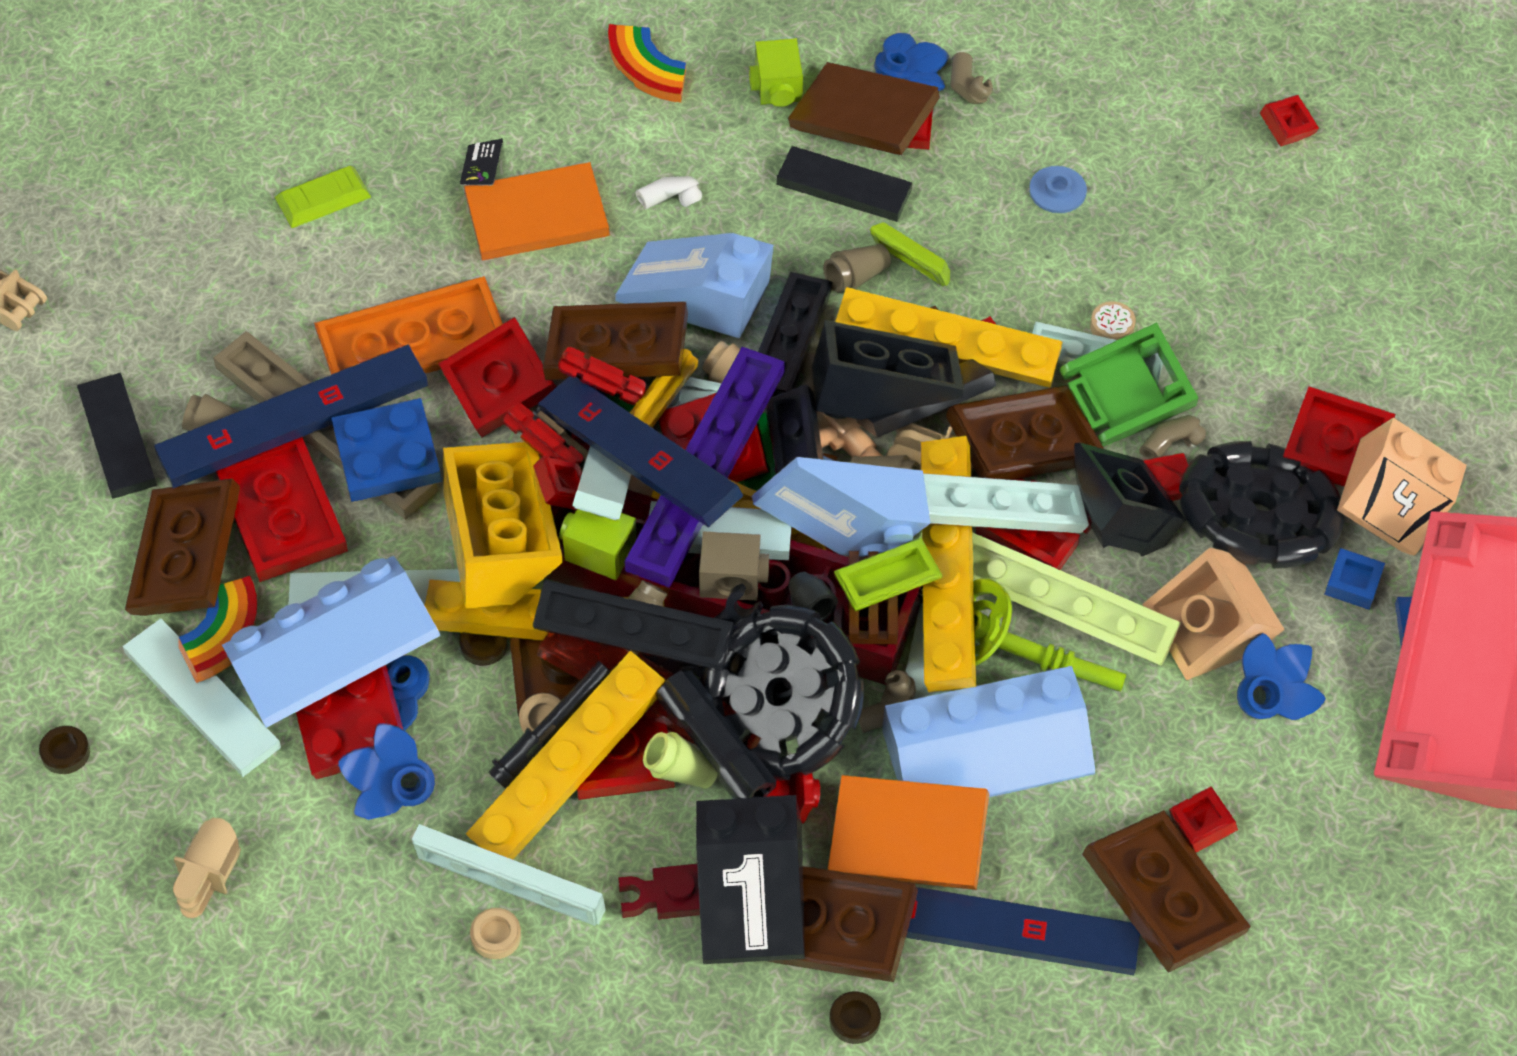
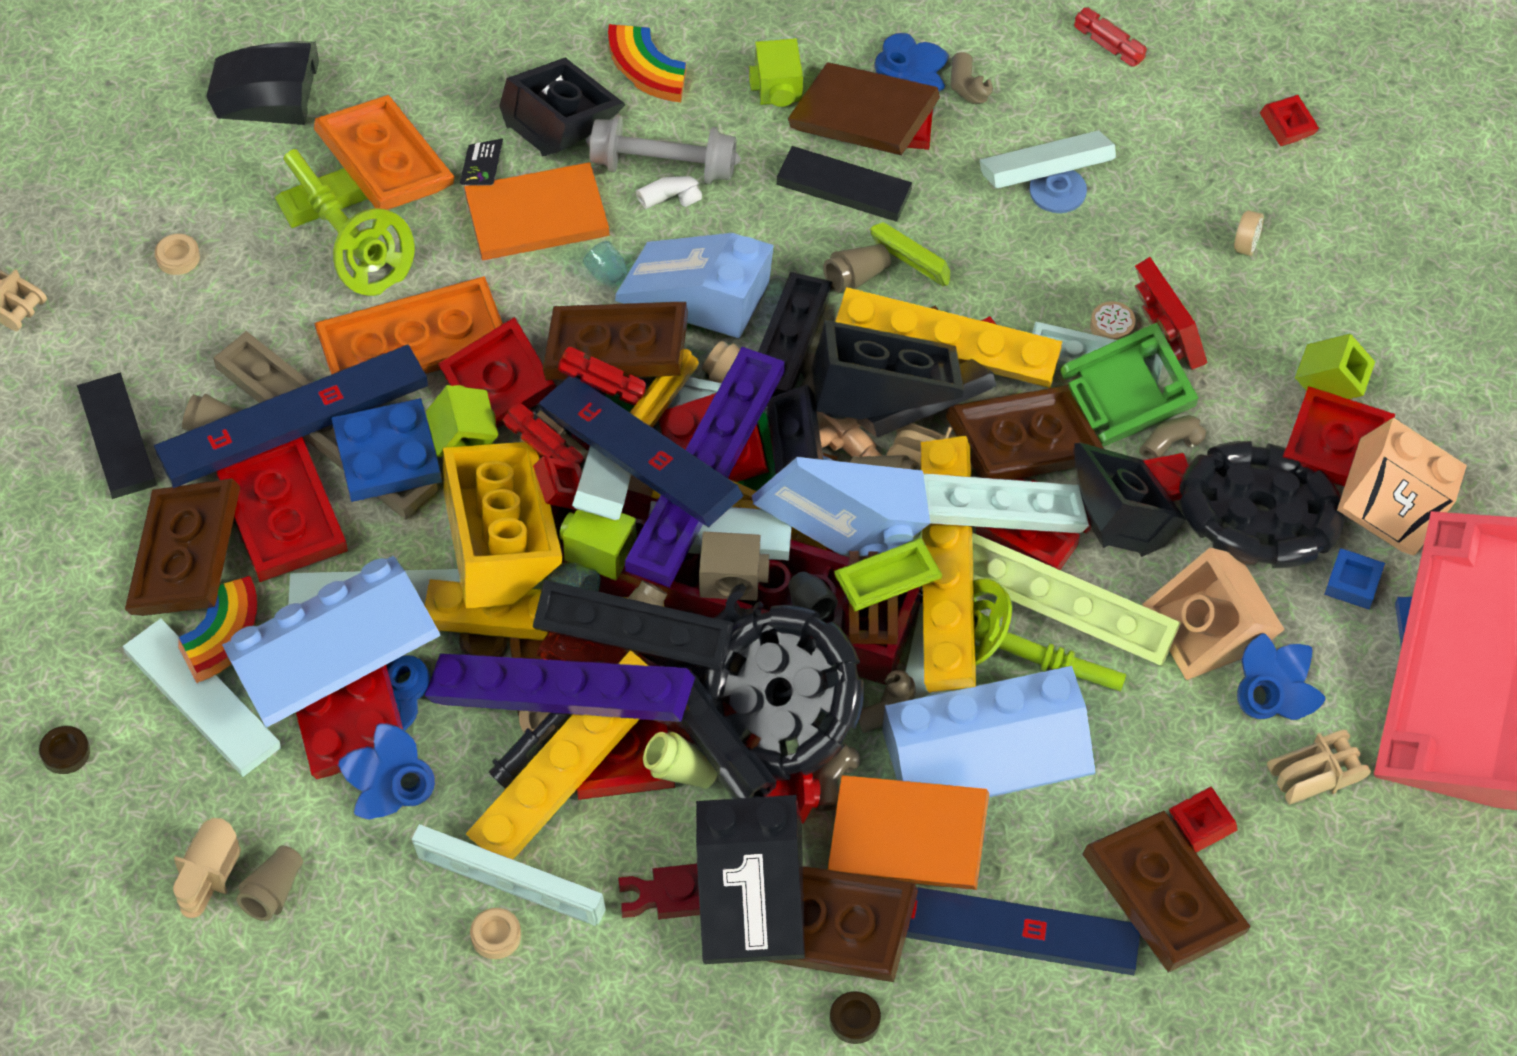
none -> tan tile [155,234,200,275]
none -> black slope [206,41,319,125]
none -> dark tan cone [236,845,303,921]
none -> lime dish [283,149,415,296]
none -> orange tile [314,95,455,210]
none -> dark purple plate [425,653,695,722]
none -> lime brick [426,385,498,457]
none -> black slope [499,57,625,157]
none -> clear light blue hose [548,562,601,592]
none -> clear light blue hose [583,241,628,289]
none -> light grey piece [586,115,742,185]
none -> dark tan arm [813,743,860,812]
none -> light aqua tile [980,130,1116,189]
none -> red axle [1074,7,1147,67]
none -> red plate [1135,257,1208,370]
none -> tan tile [1234,210,1264,256]
none -> tan arm [1267,730,1371,805]
none -> lime brick [1295,333,1375,399]

